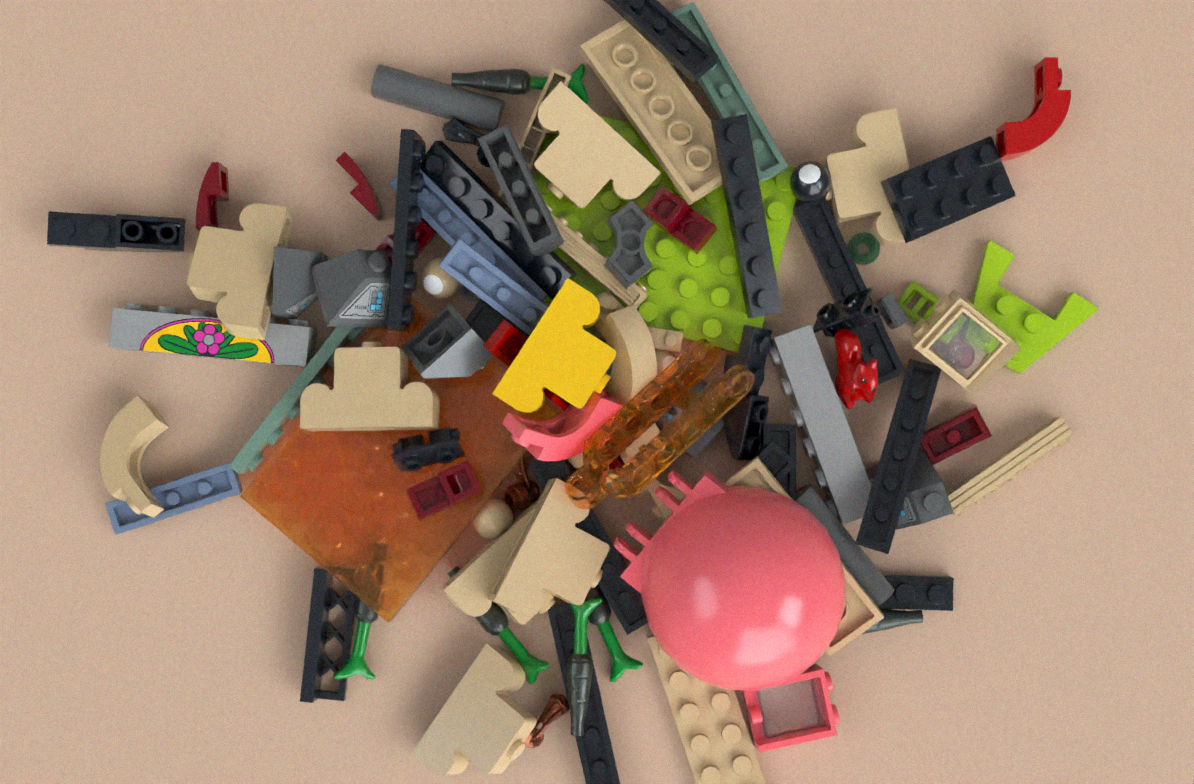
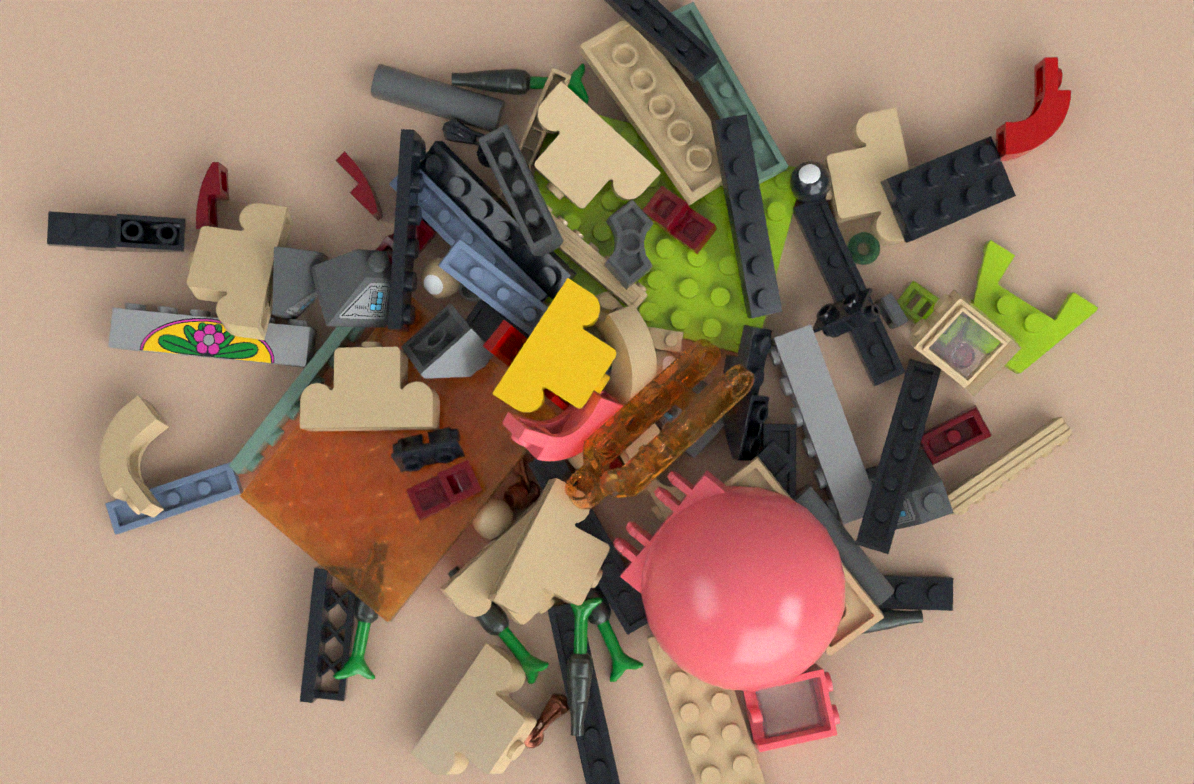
red animal [834,328,878,409] -> none

